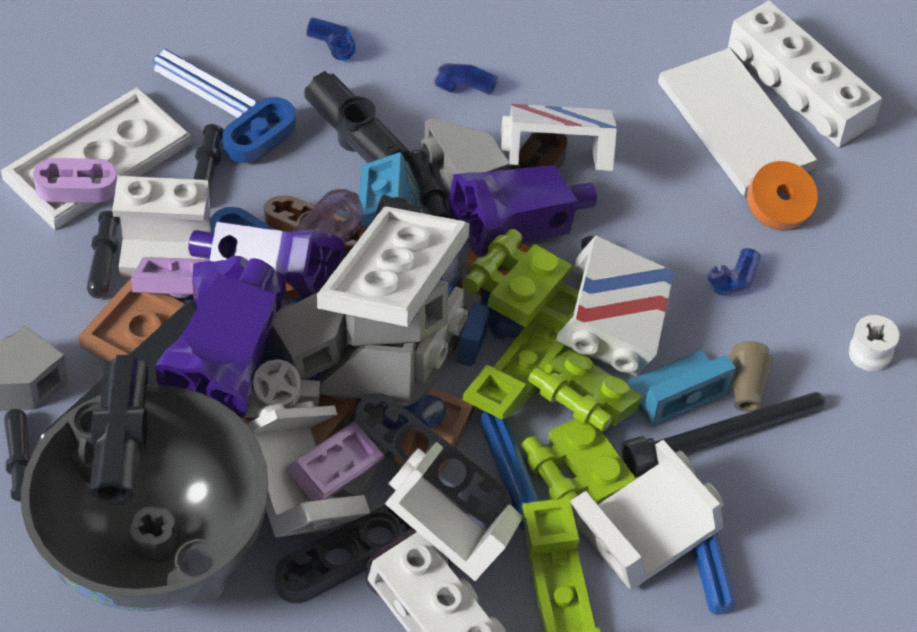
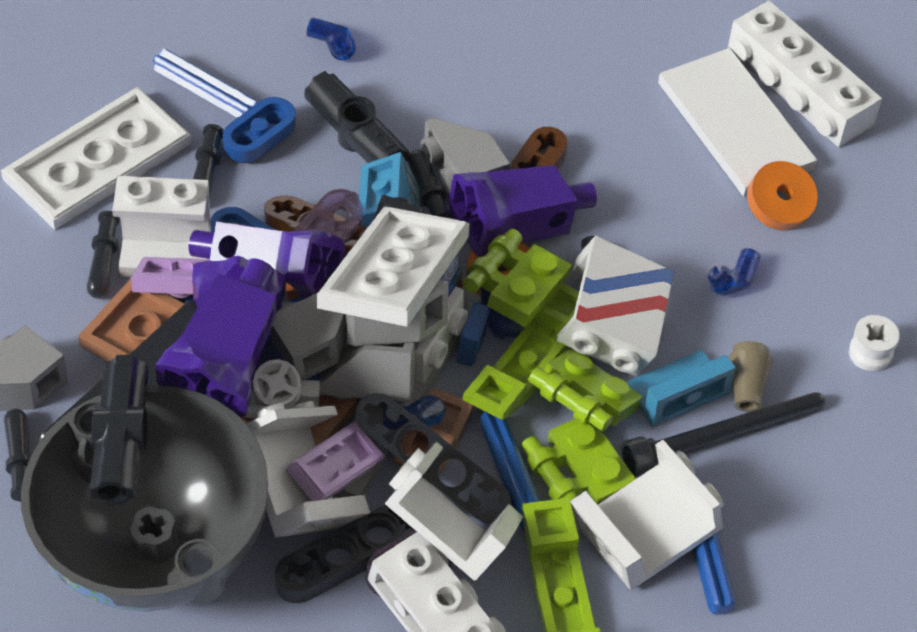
lavender beam [33,158,117,203] -> none
clear blue arm [434,63,498,95] -> none
white panel [501,104,617,171] -> none

